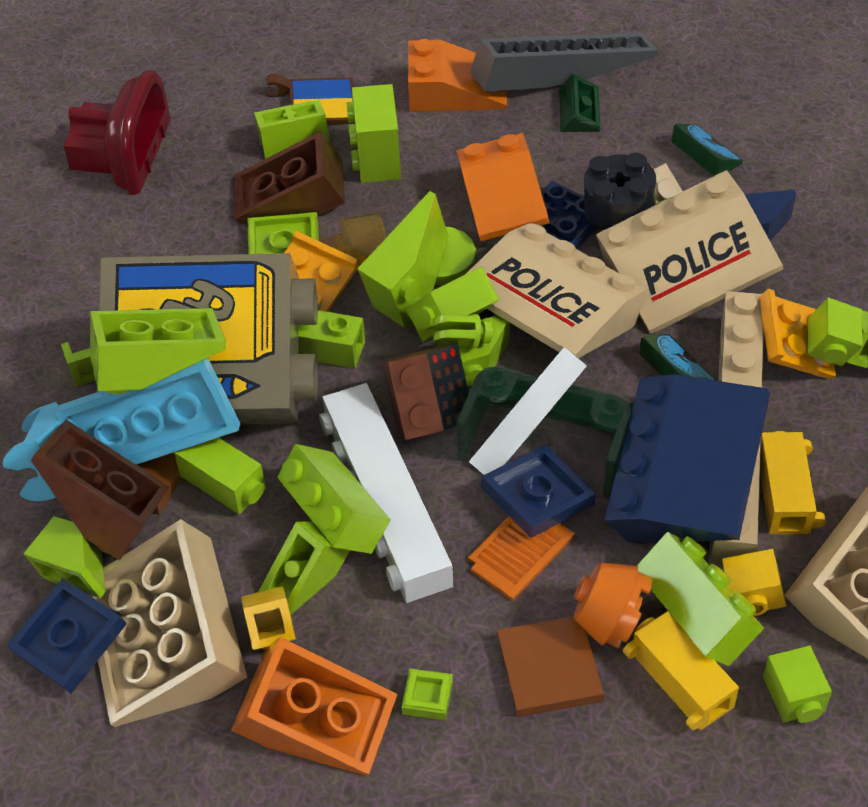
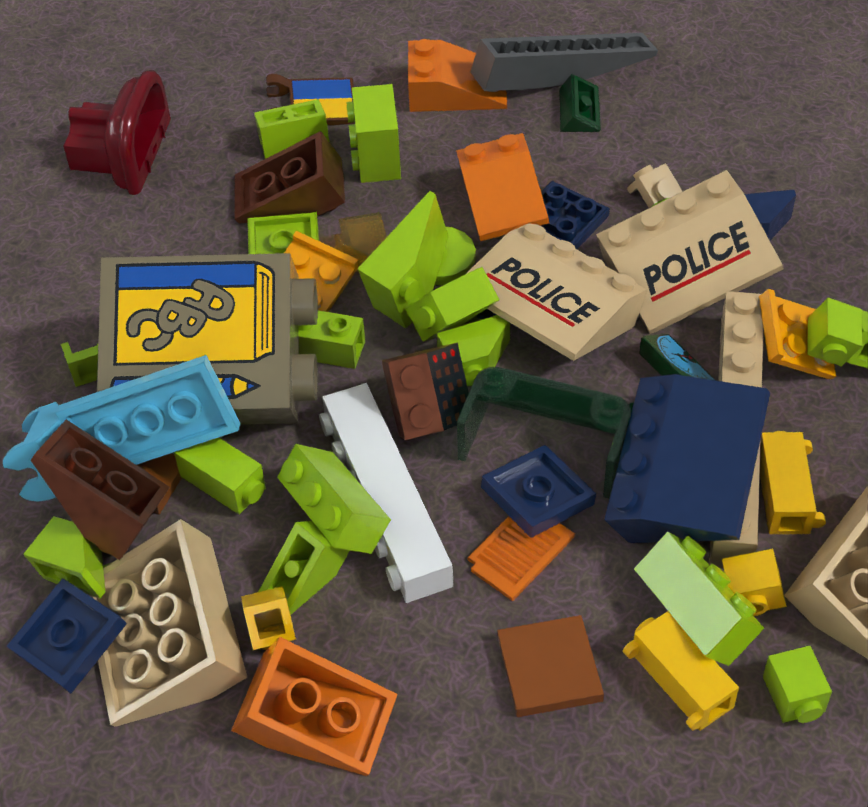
lime slope [90,308,226,394] -> none
lime tile [402,668,453,721] -> none
lime arm [433,314,493,349] -> none
white sticker [469,347,587,475] -> none
orange cone [574,562,652,649] -> none
black brick [584,152,656,231] -> none
dark green slope [672,123,743,176] -> none

